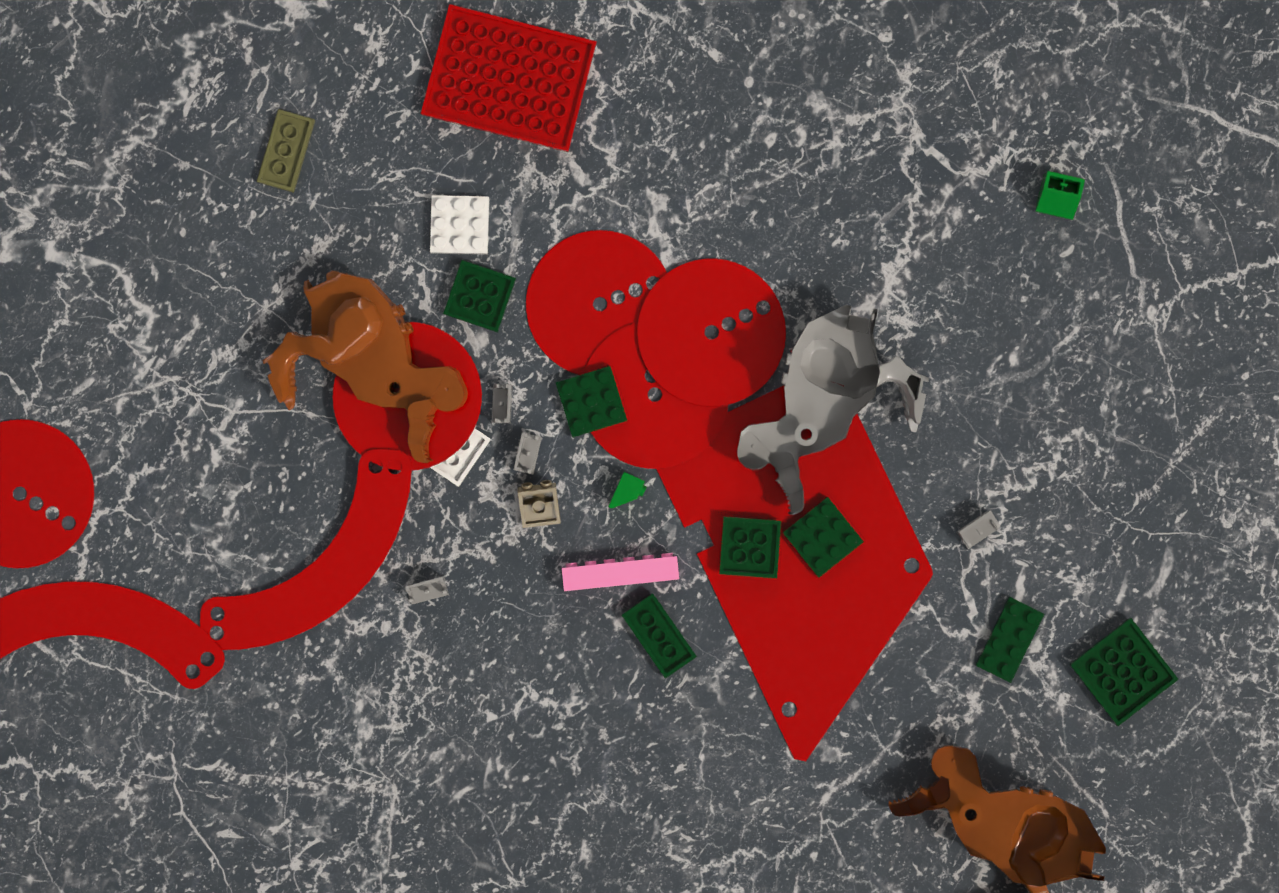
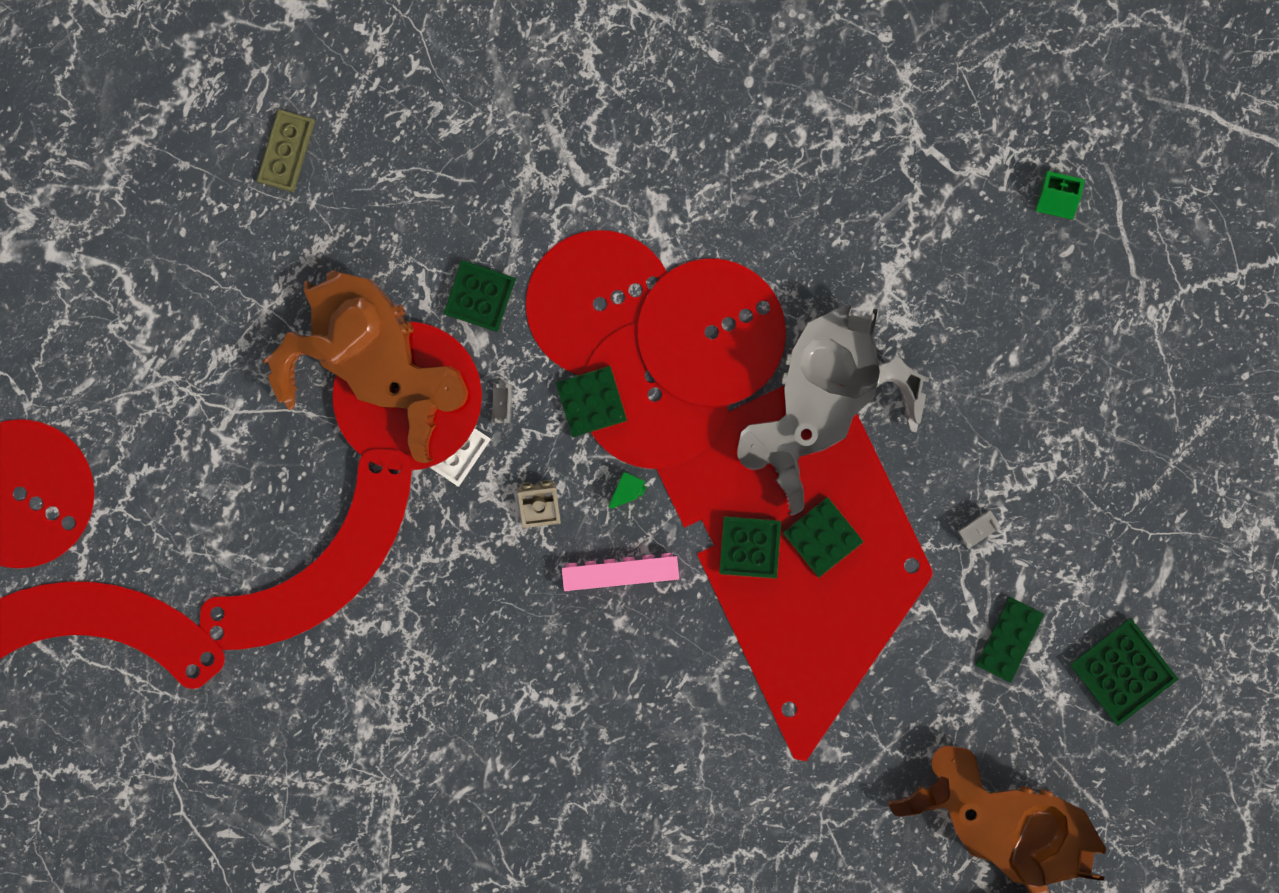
light grey hinge [405,576,449,604] -> none
red plate [421,4,597,152] -> none
white plate [430,195,489,255] -> none
light grey hinge [514,432,542,475] -> none
dark green plate [622,593,697,679] -> none

